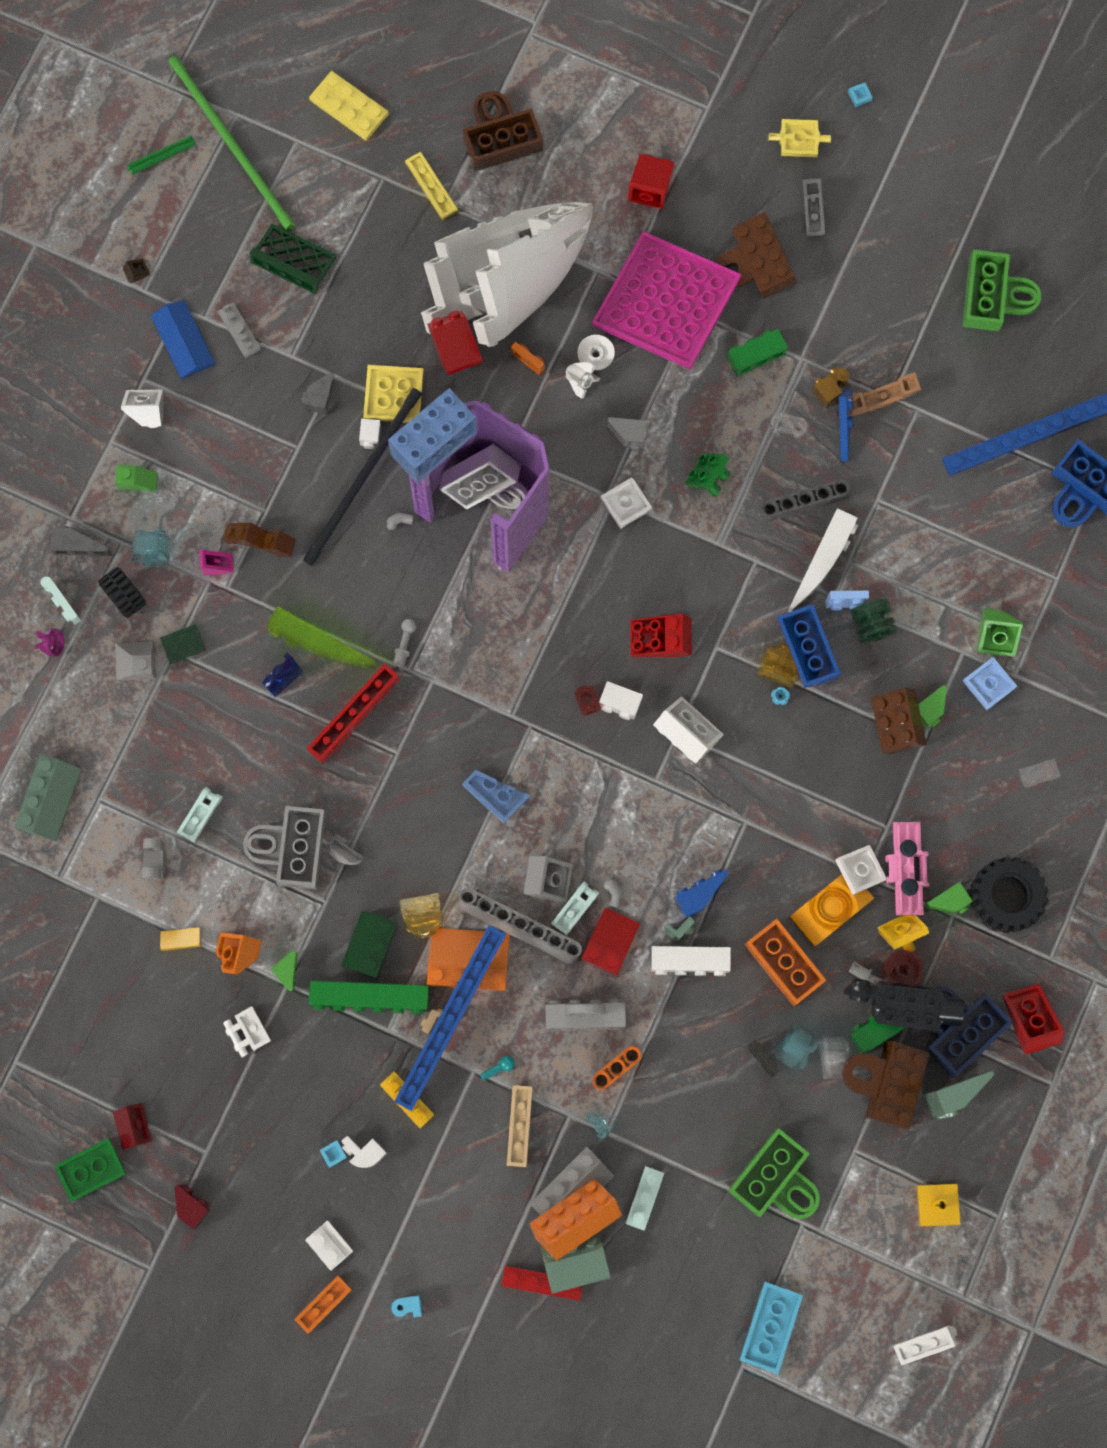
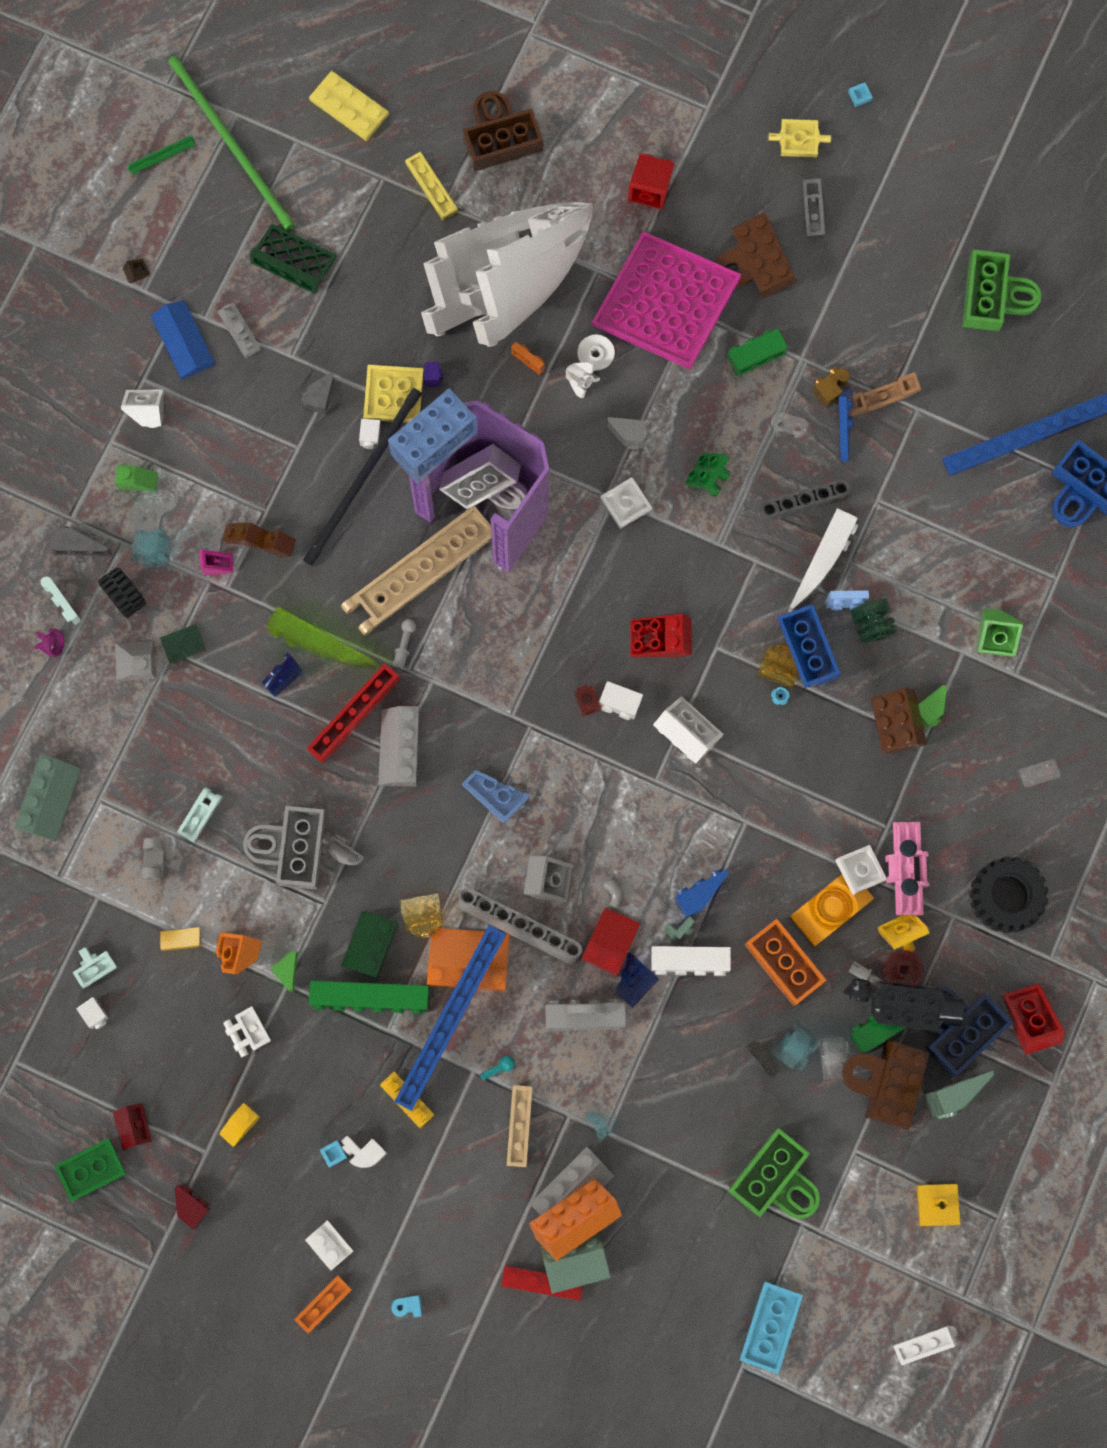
light grey arm [386,513,414,530] -> none
tan bracket [420,1008,443,1035] -> none
red slope [427,311,483,376] -> none
light aqua plate [551,881,599,936] -> none
orange beam [592,1046,641,1090] -> none
light aqua plate [625,1166,664,1231] -> none
bright green slope [924,882,973,914] -> none
light blue plate [963,657,1017,710] -> none
none -> light aqua hinge [73,947,118,989]
none -> white brick [76,997,109,1029]
none -> yellow slope [219,1103,261,1147]
none -> tan hinge [341,506,492,636]
none -> light grey slope [378,706,420,787]
none -> dark purple plate [424,362,444,386]
none -> clear blue slope [615,952,659,1008]

